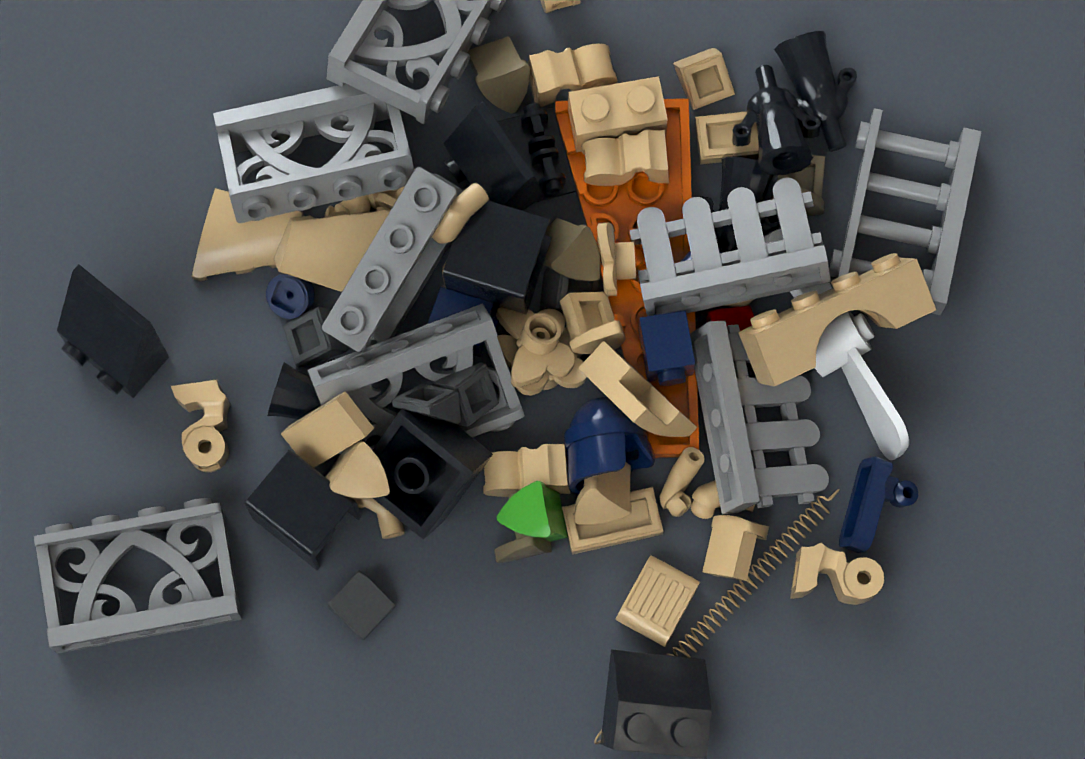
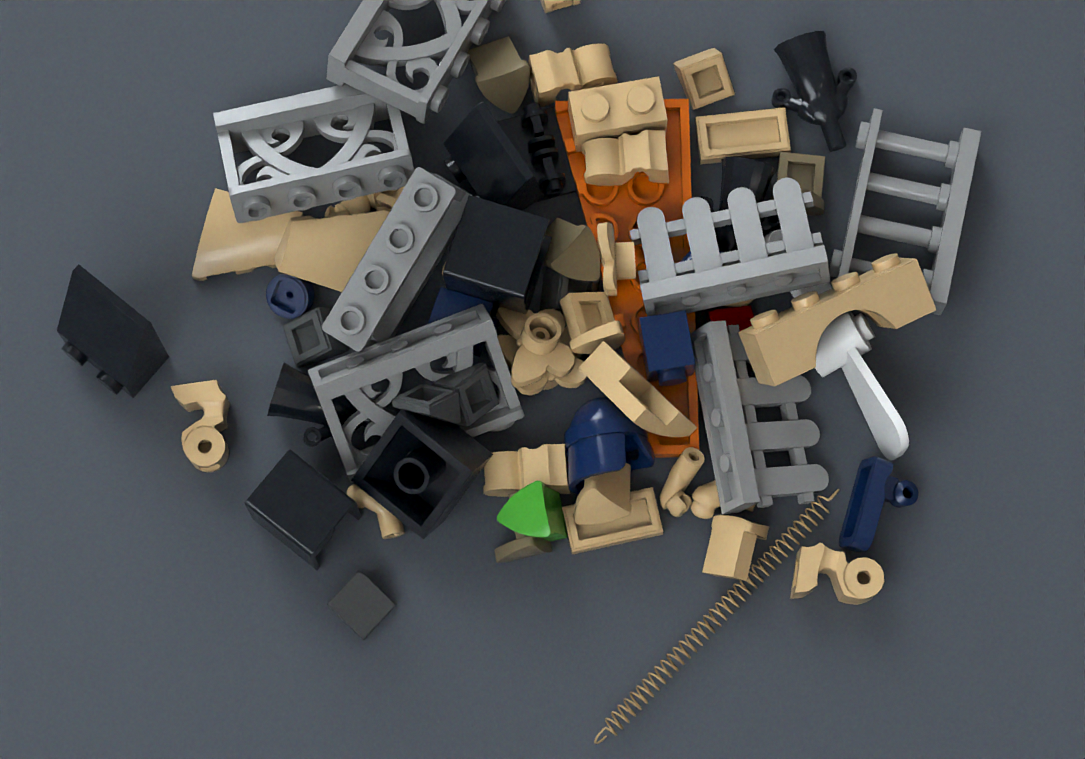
light grey fence [34,498,242,654] -> none
tan tile [281,391,374,468] -> none
tan tile [326,441,390,499] -> none
tan arm [431,183,489,244] -> none
black slope [600,649,712,759] -> none
tan piece [615,555,700,647] -> none
black piece [732,65,821,175] -> none

